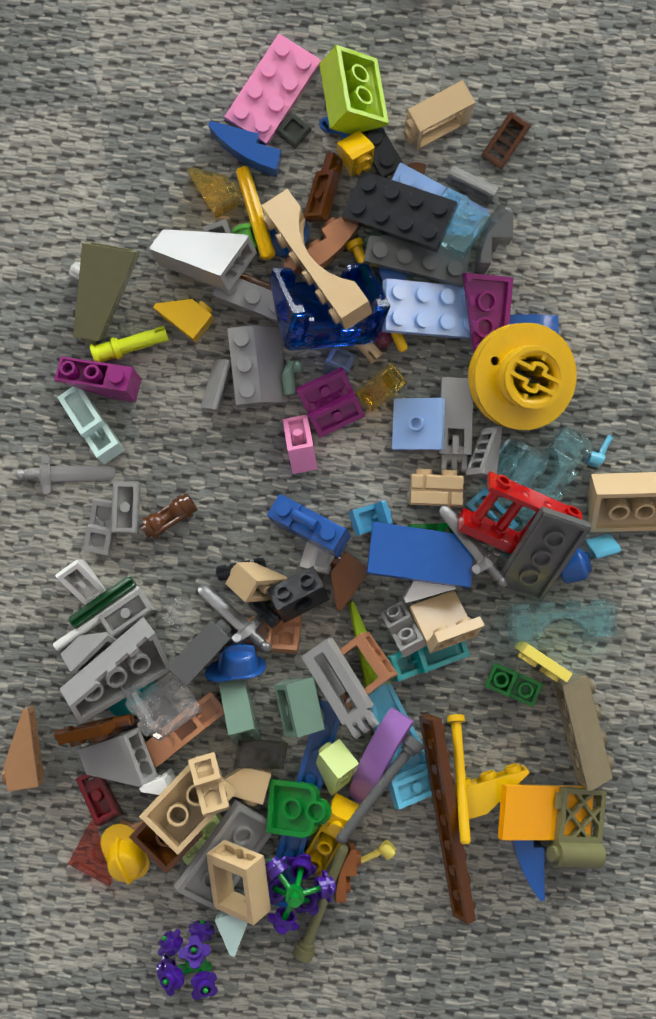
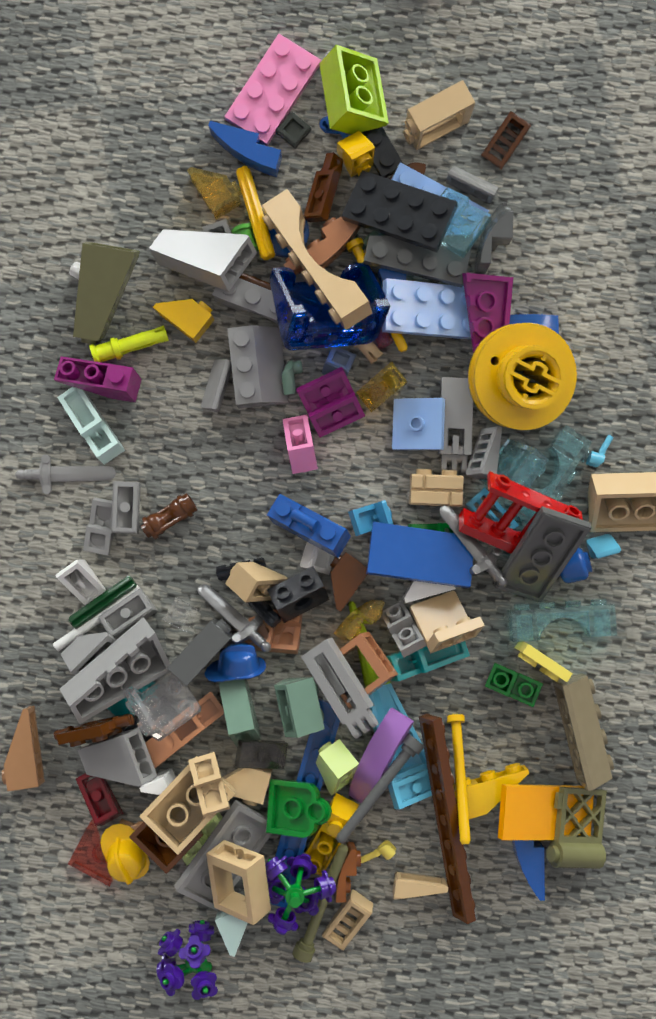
none -> tan slope [322,890,373,950]
none -> clear yellow slope [334,600,385,641]
none -> tan slope [392,872,448,899]

